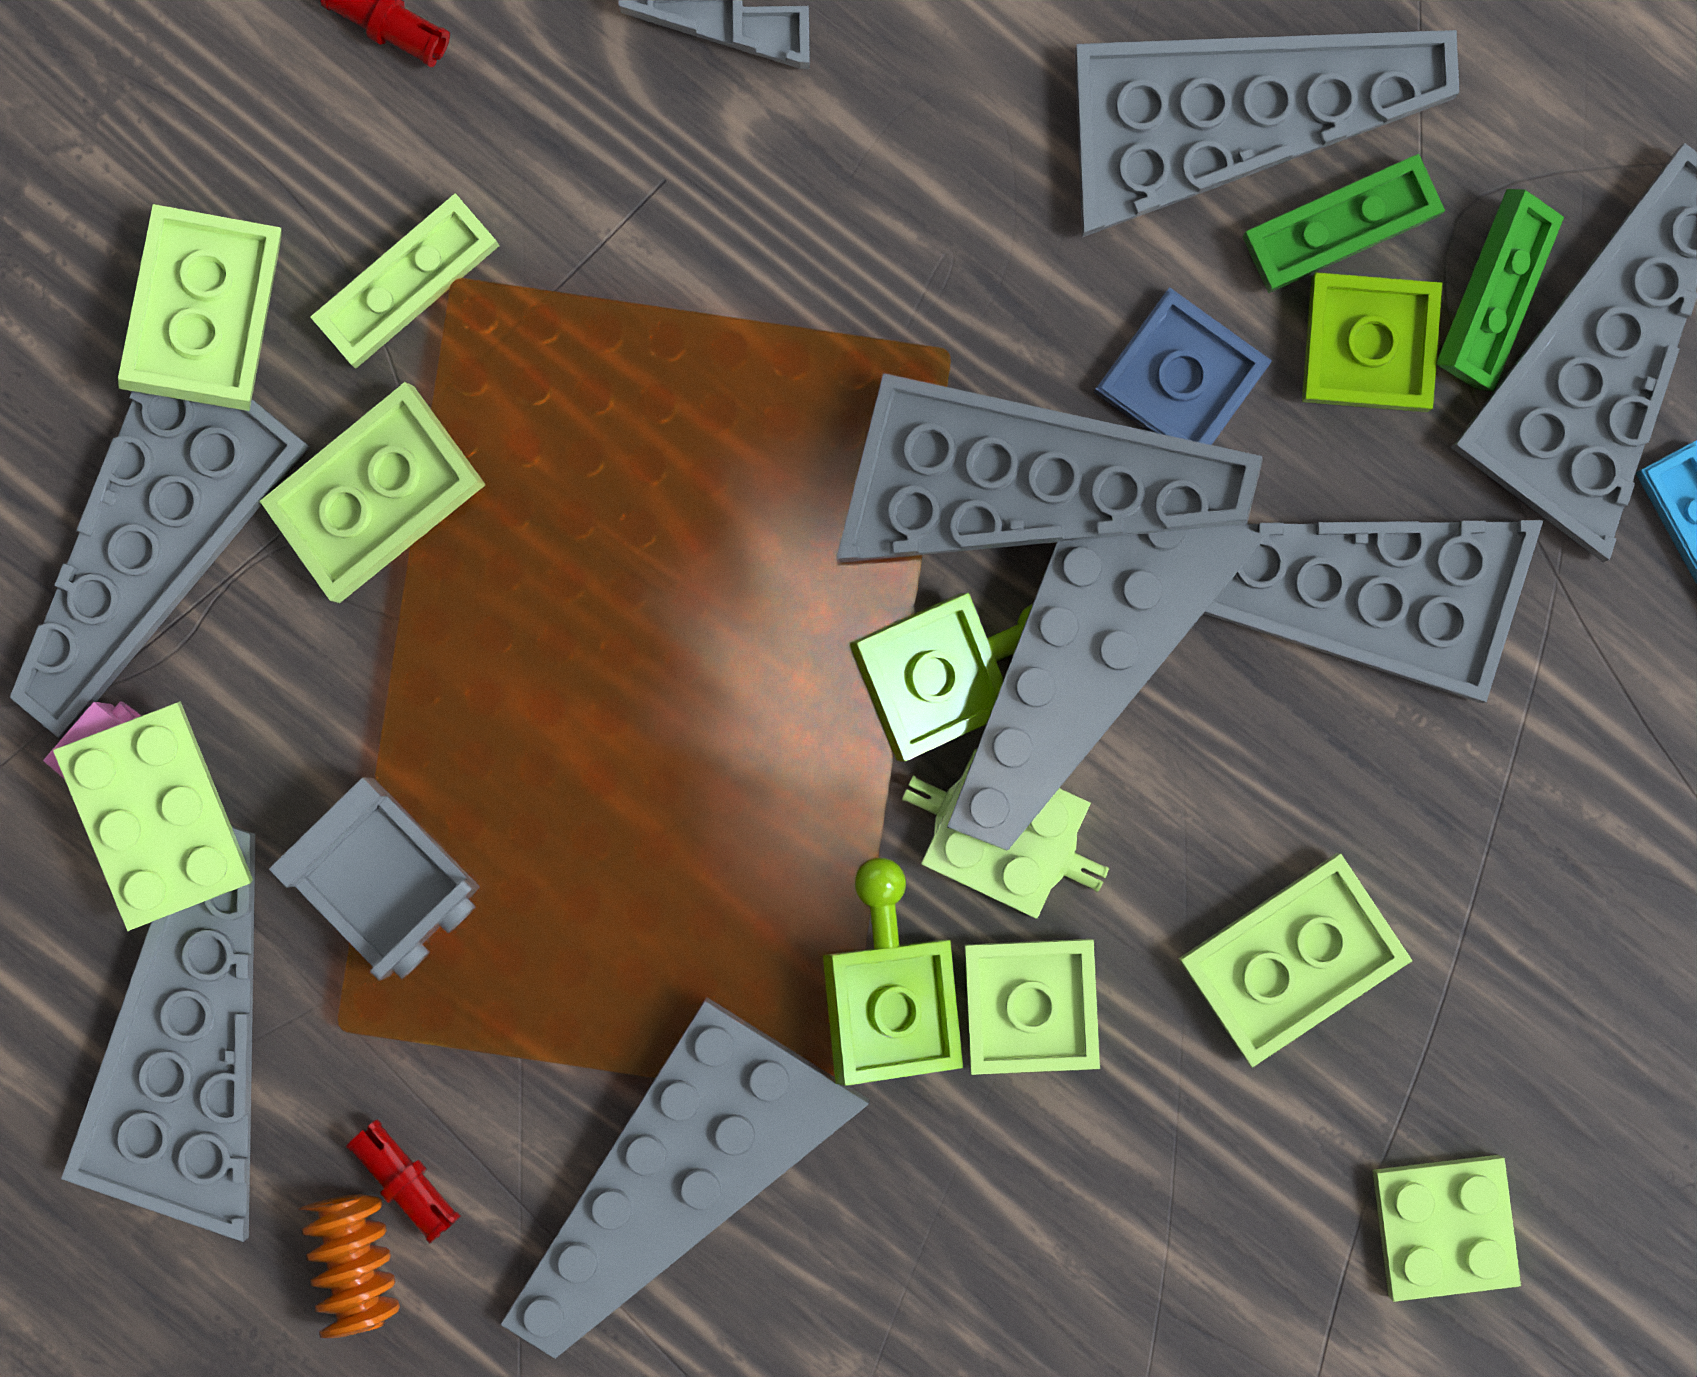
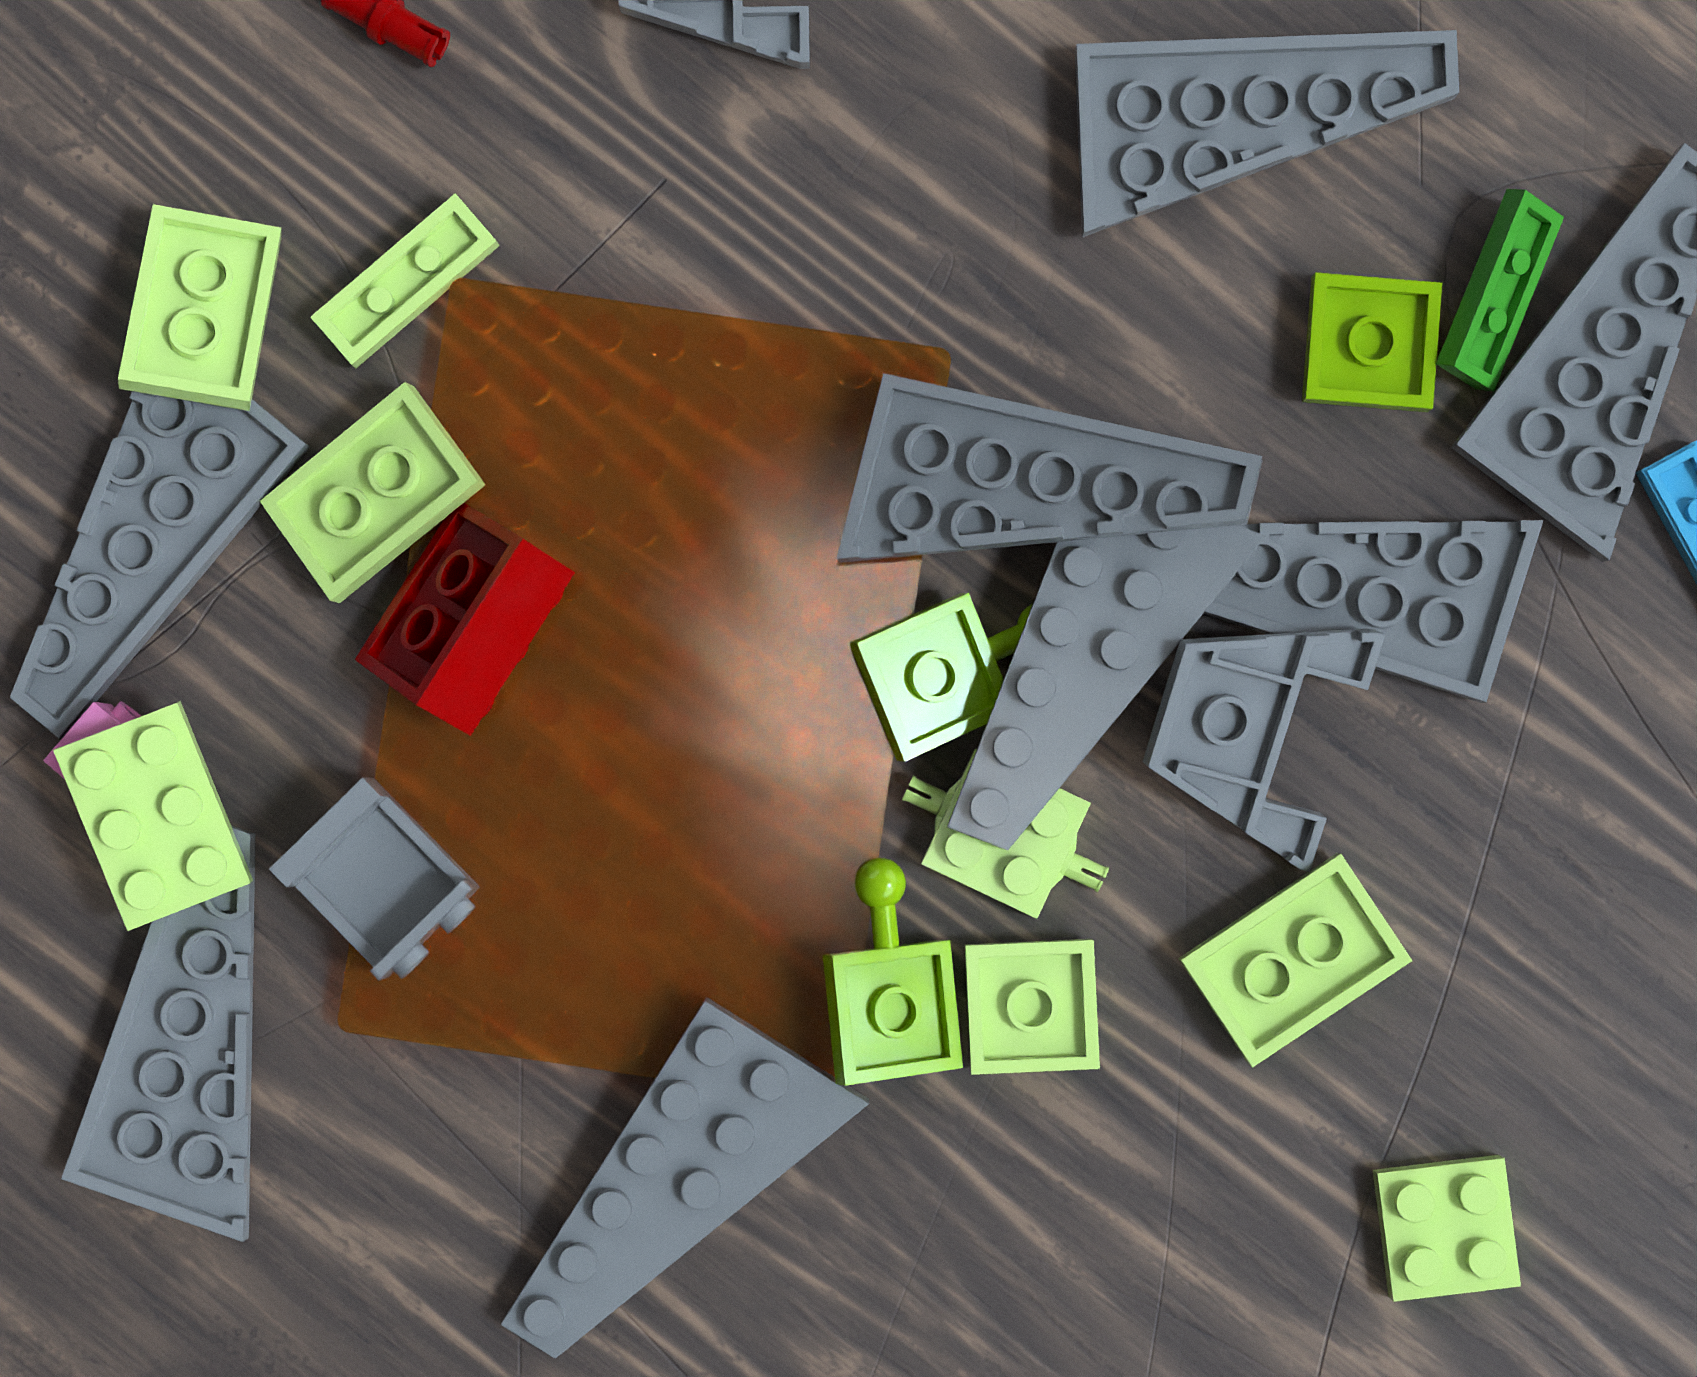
orange piece [299,1194,400,1338] -> none
red pin [346,1119,461,1244] -> none
sand blue tile [1094,287,1272,445] -> none
bright green plate [1242,154,1445,293] -> none
none -> red slope [354,503,575,736]
none -> light grey wing [1142,628,1386,872]

